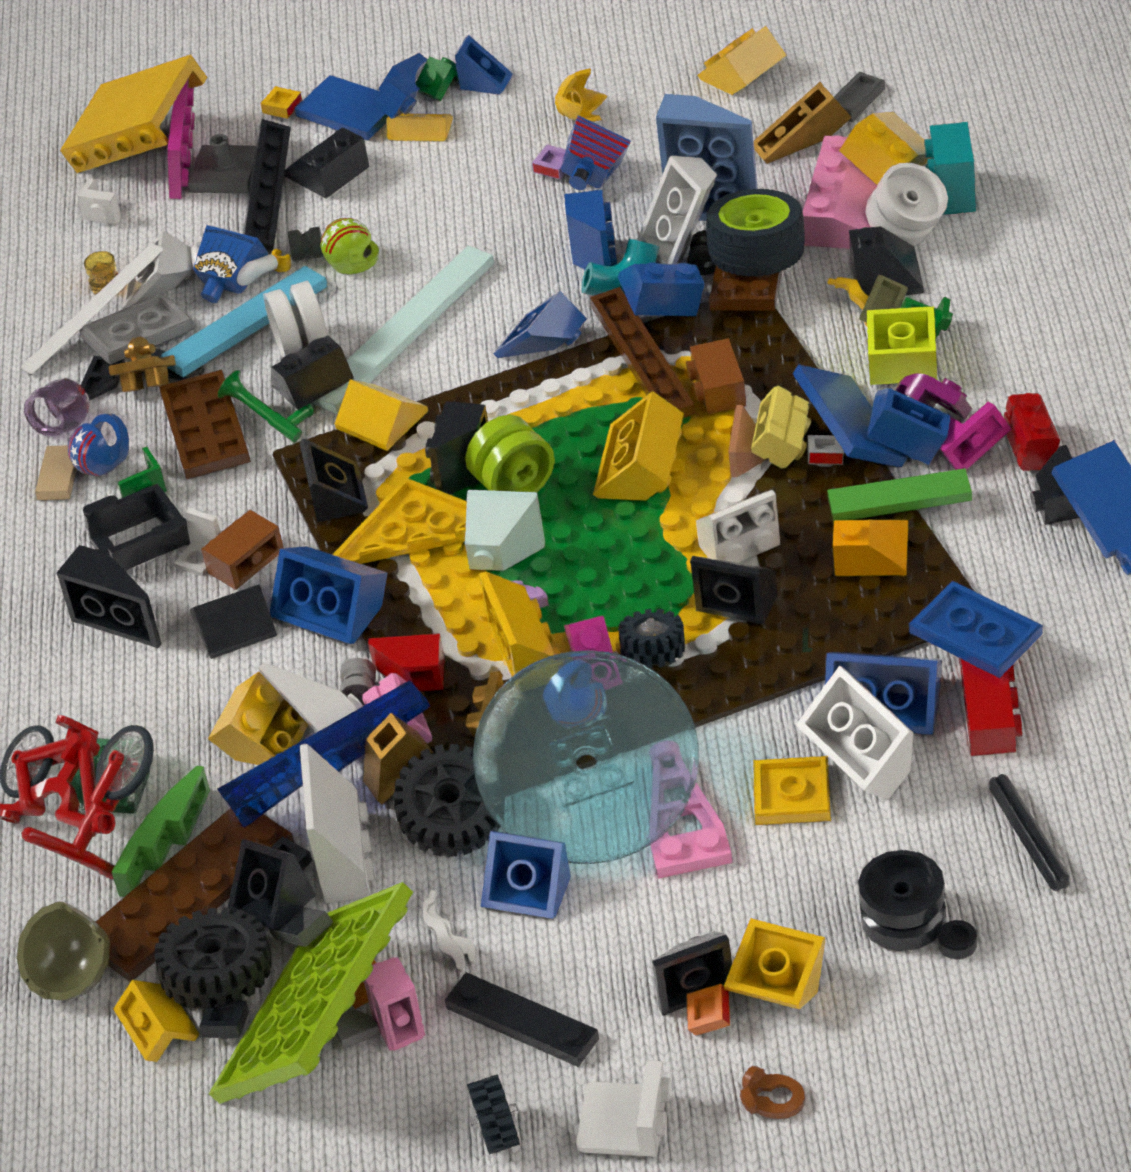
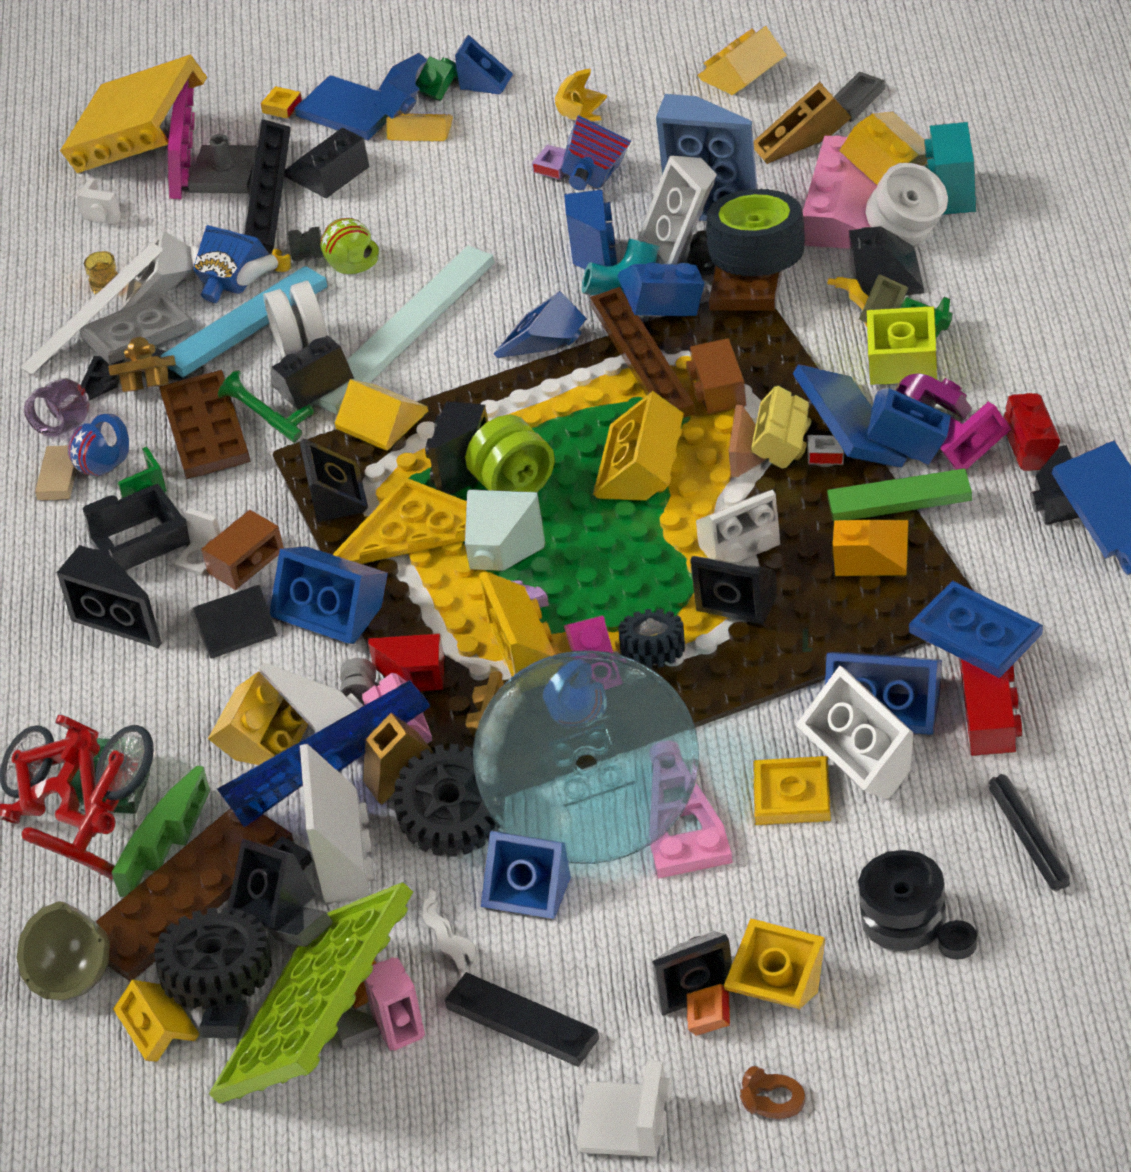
black wheel [467,1074,520,1155] -> none

